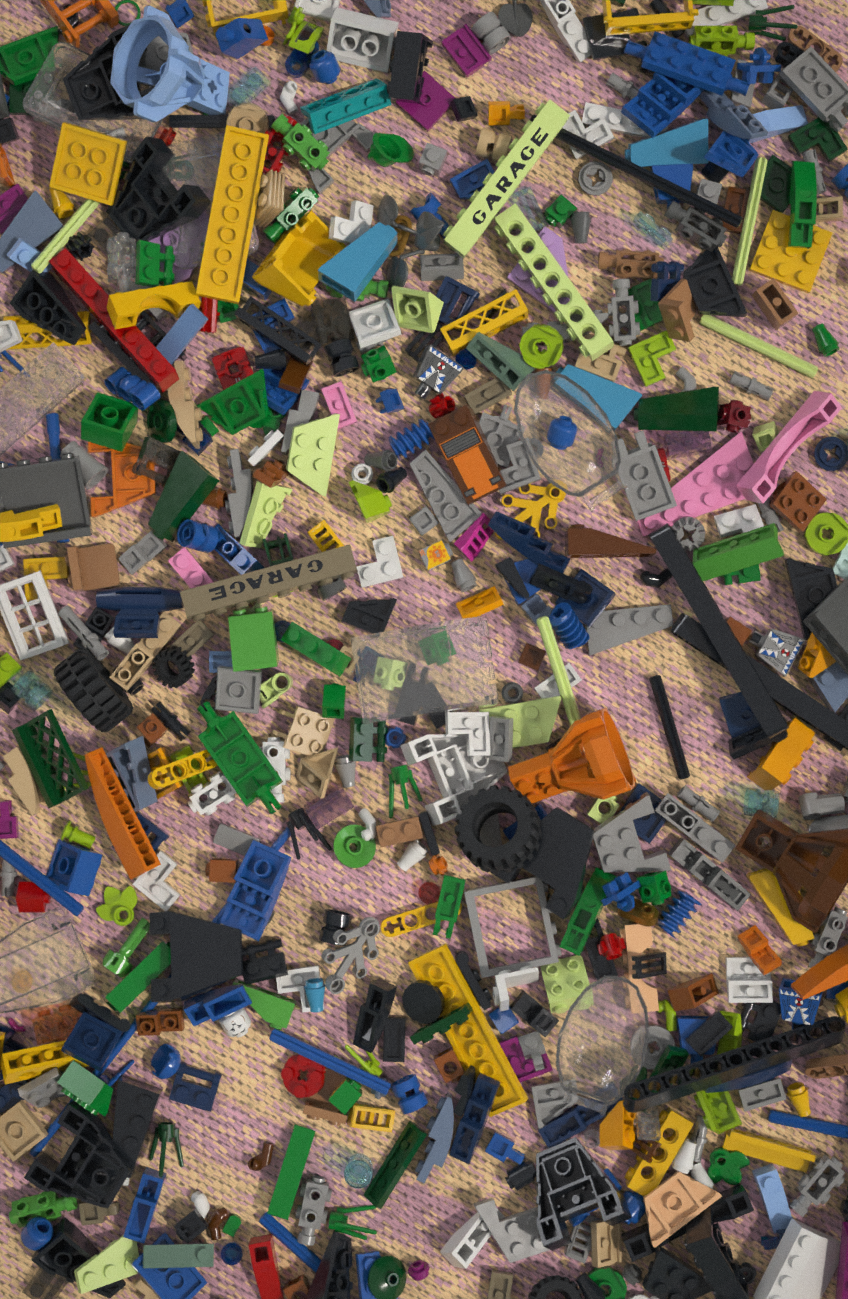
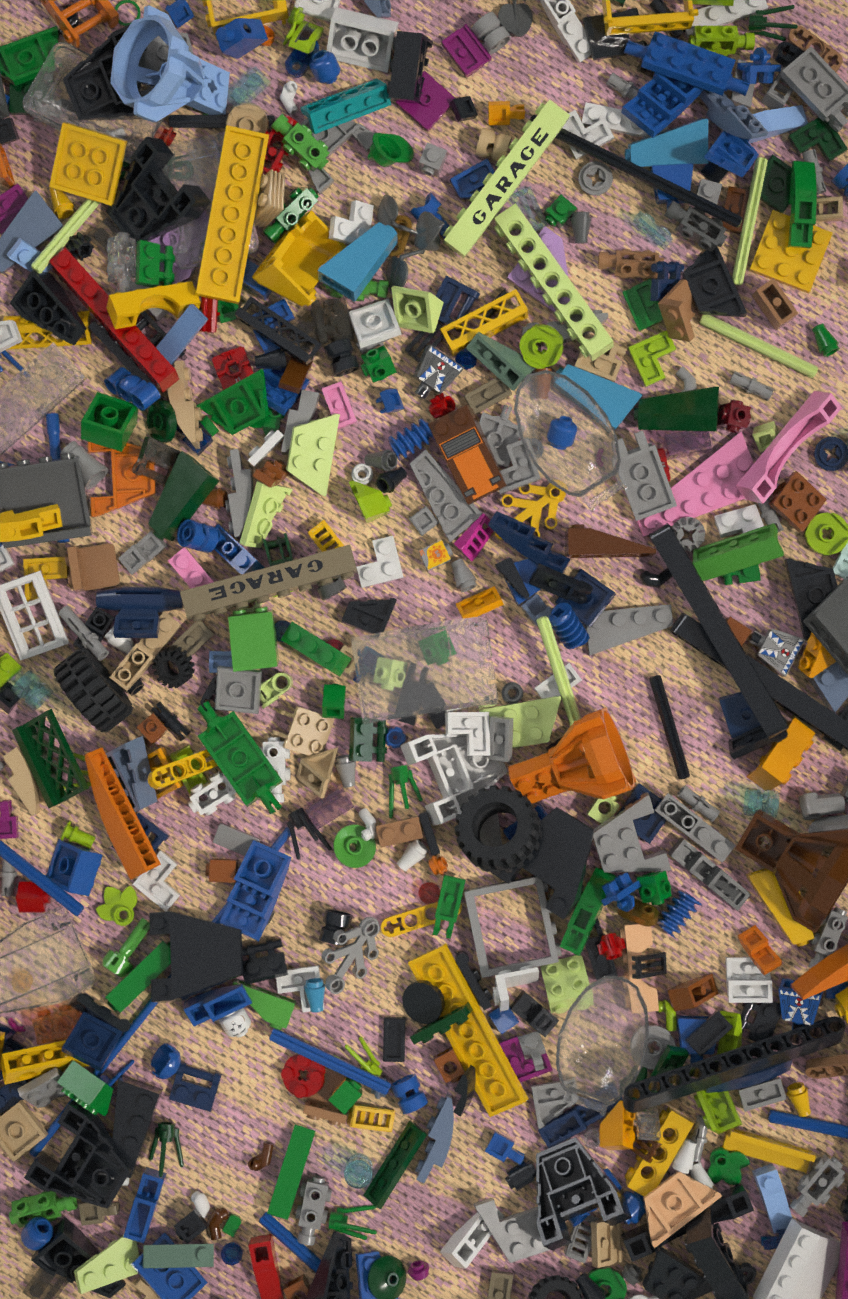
dark orange slope [136,1007,185,1036] -> none
black slope [353,978,397,1053] -> none
light grey slope [420,253,464,281] -> none
dark blue slope [450,1073,500,1164] -> none
reddish brown plate [518,643,546,671] -> none
light grey brick [607,279,640,346] -> none

